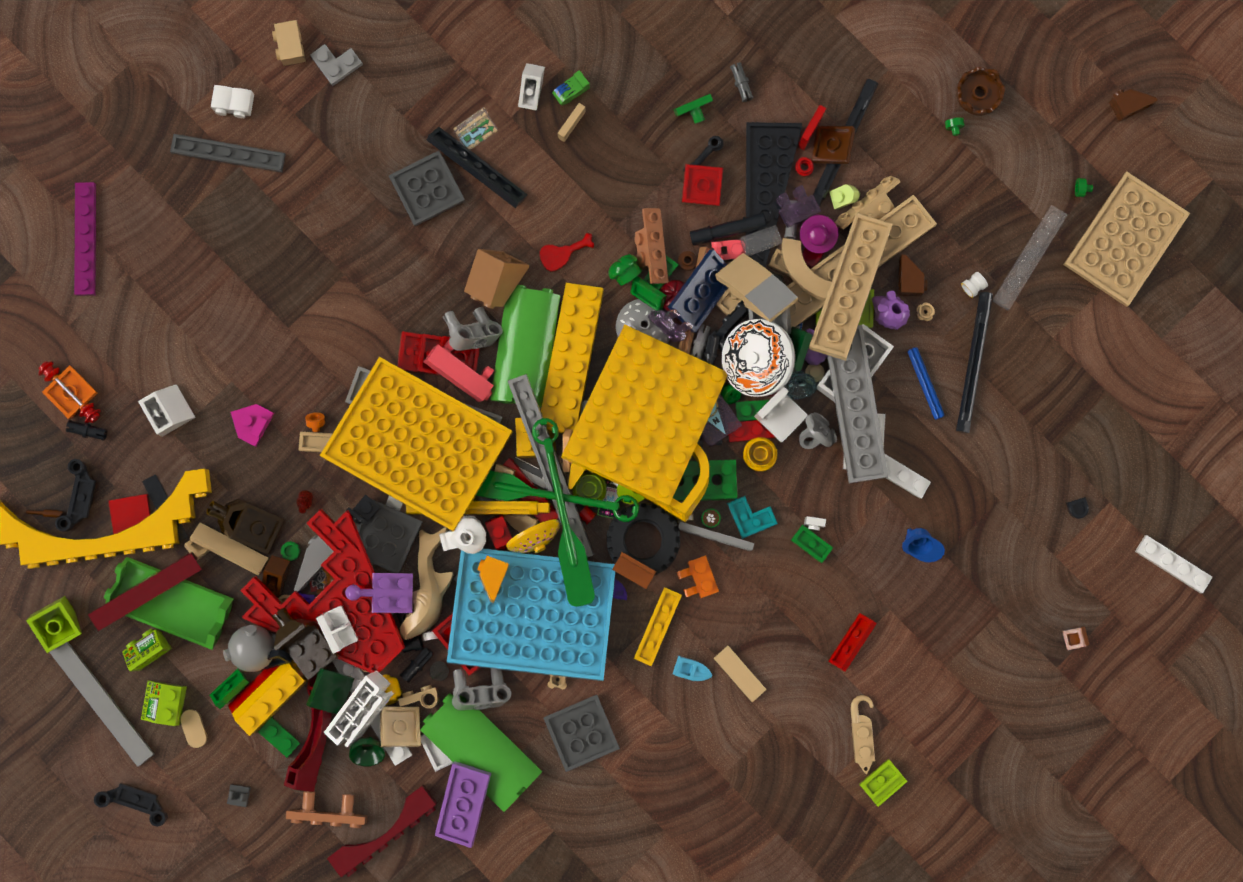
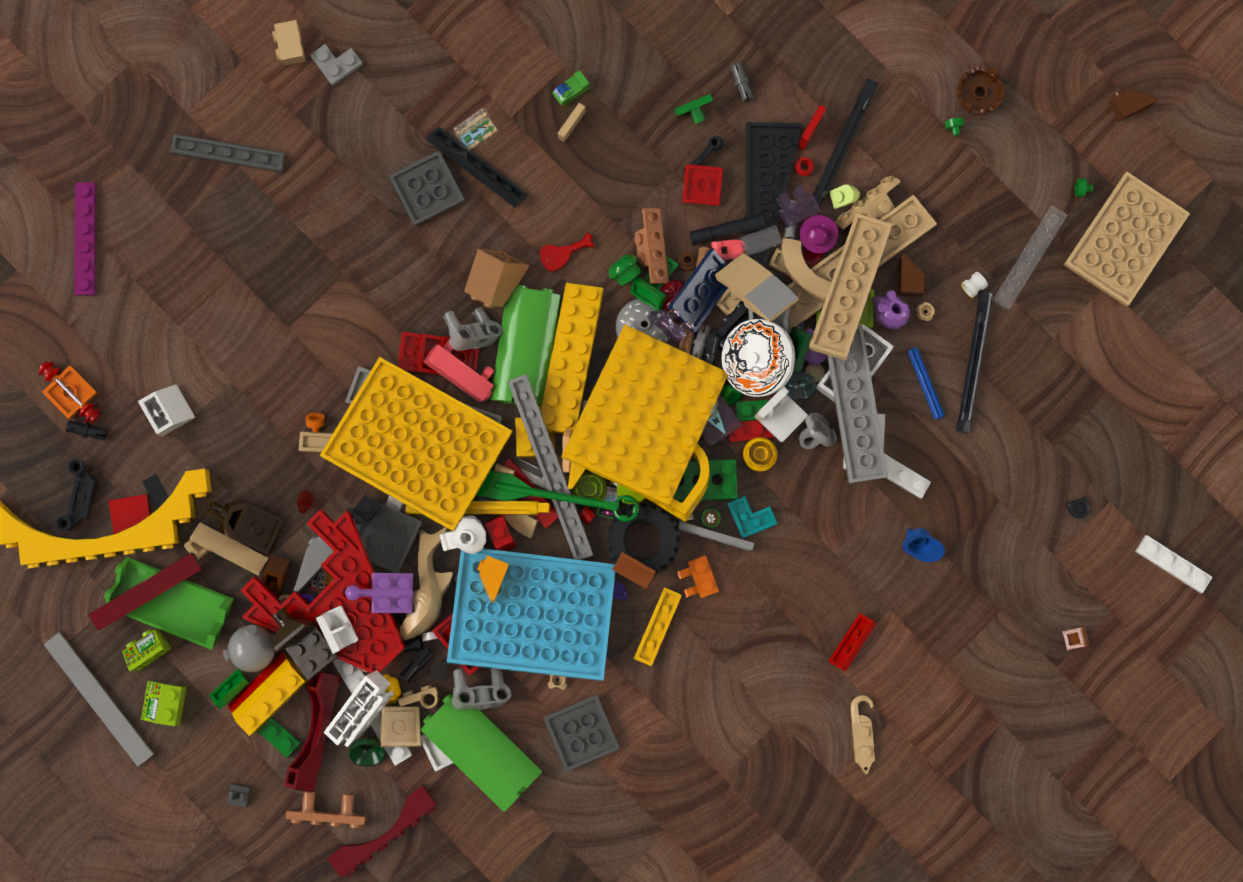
reddish brown piece [26,509,64,518] -> none
lime slope [26,596,82,653] -> none
black plate [94,783,168,827] -> none
tan tile [180,709,208,748] -> none
white brick [211,85,254,118] -> none
dark pink plate [231,404,274,447] -> none
black tile [262,649,292,670] -> none
green tile [281,541,301,561] -> none
dark green tile [306,668,355,714] -> none
medium lavender plate [435,761,491,848] -> none
yellow dish [506,519,560,553] -> none
white slope [518,63,545,110] -> none
green piece [532,418,595,607] -> none
medium azure plate [673,656,713,681] -> none
tan tile [713,646,767,702] -> none
green plate [791,525,833,564] -> none
white plate [804,516,826,531] -> none
reddish brown tile [811,126,855,164] -> none
lime plate [859,759,908,807] -> none

